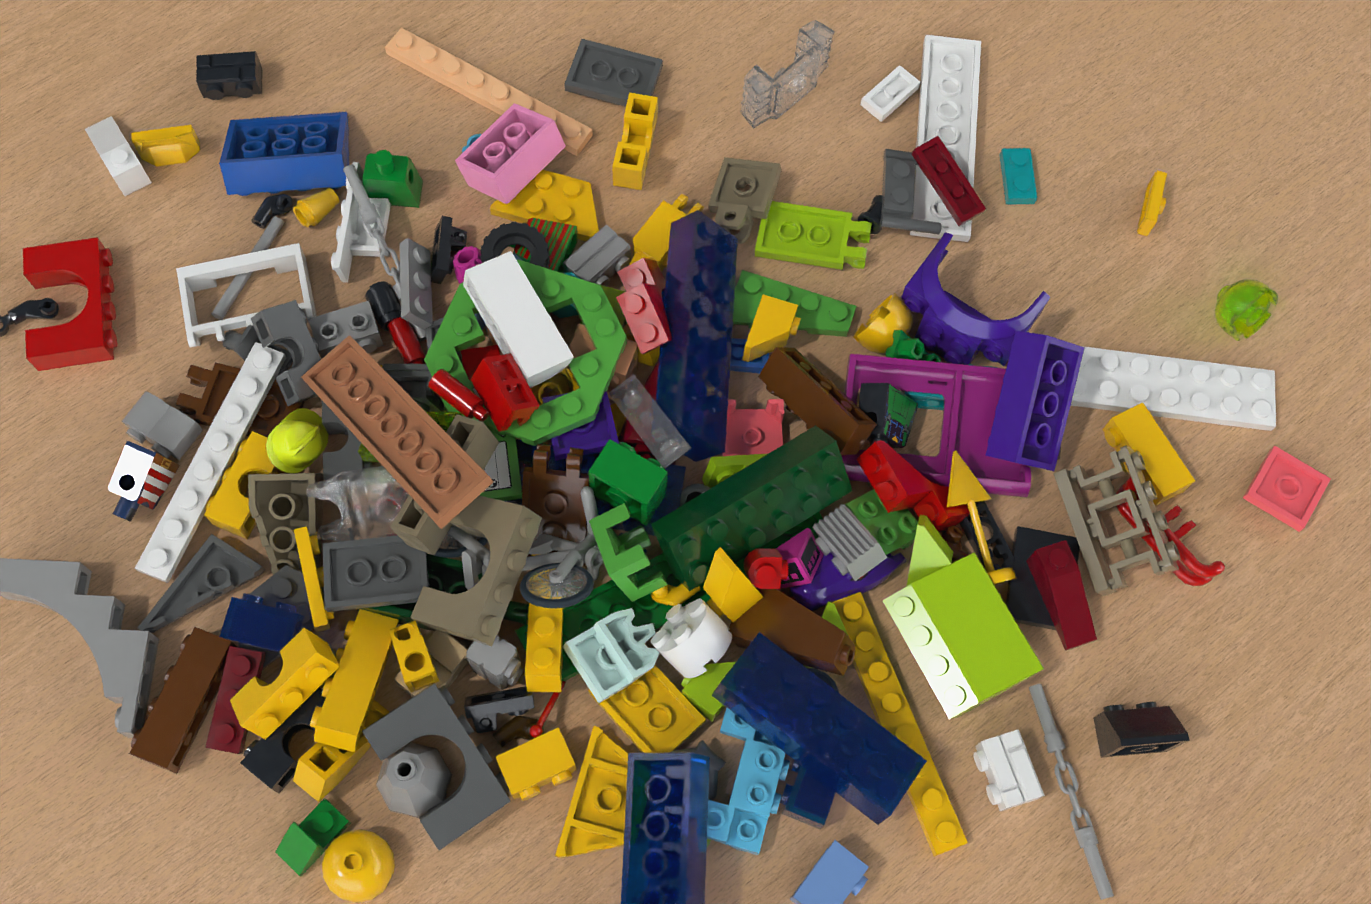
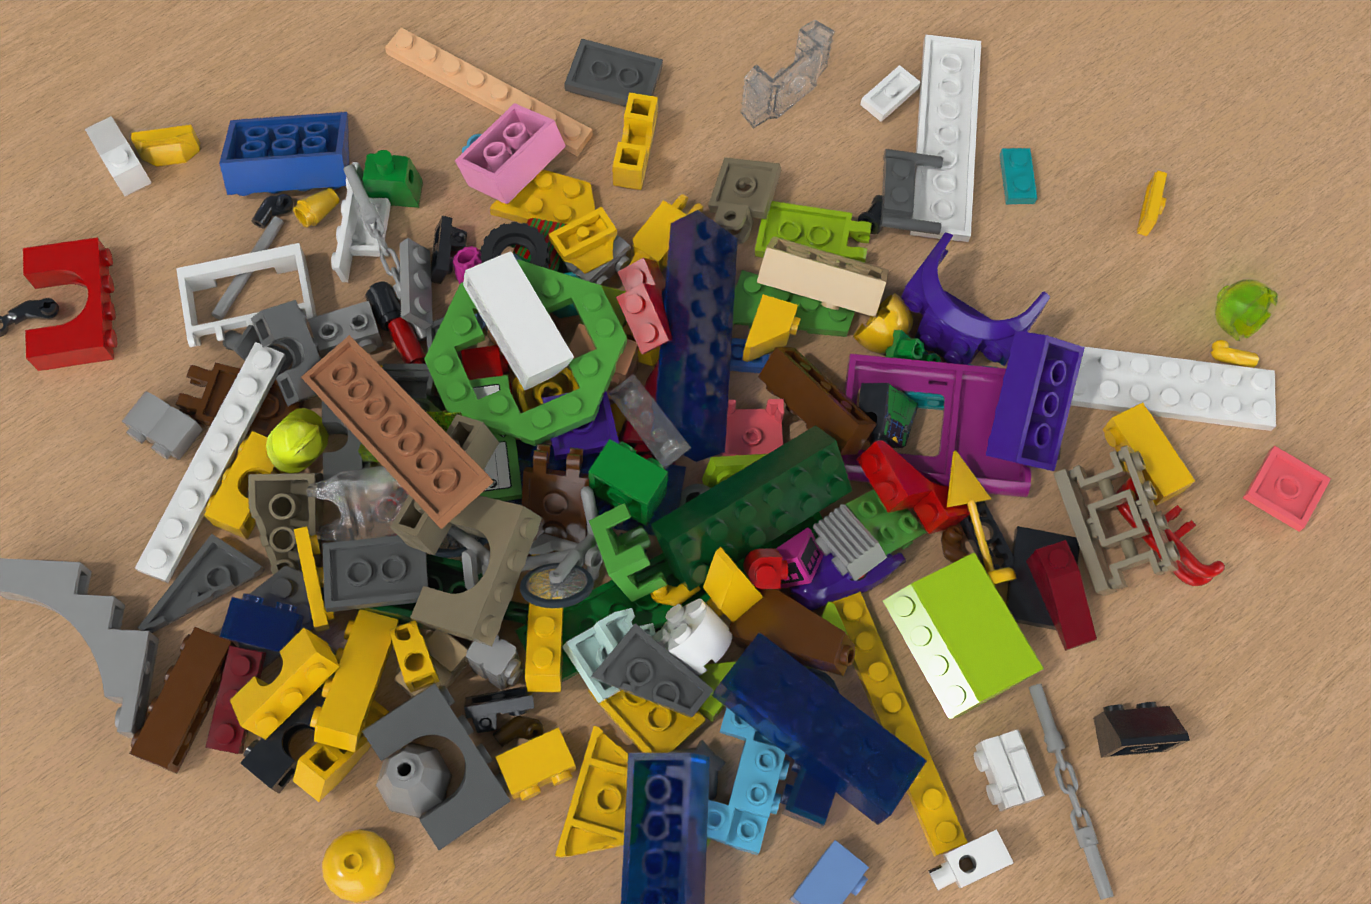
torso [108,441,180,522] -> none
black brick [196,51,262,100] -> none
green slope [275,798,351,877] -> none
red cylinder [428,369,489,422] -> none
red hinge [470,353,540,432] -> none
red hinge [529,681,566,738] -> none
lime slope [906,515,953,586] -> none
dark red plate [911,136,986,227] -> none
none -> yellow slope [549,207,617,274]
none -> dark grey wing [590,623,714,718]
none -> tan brick [757,236,889,317]
none -> white torso [928,829,1014,890]
none -> yellow arm [1211,340,1259,368]

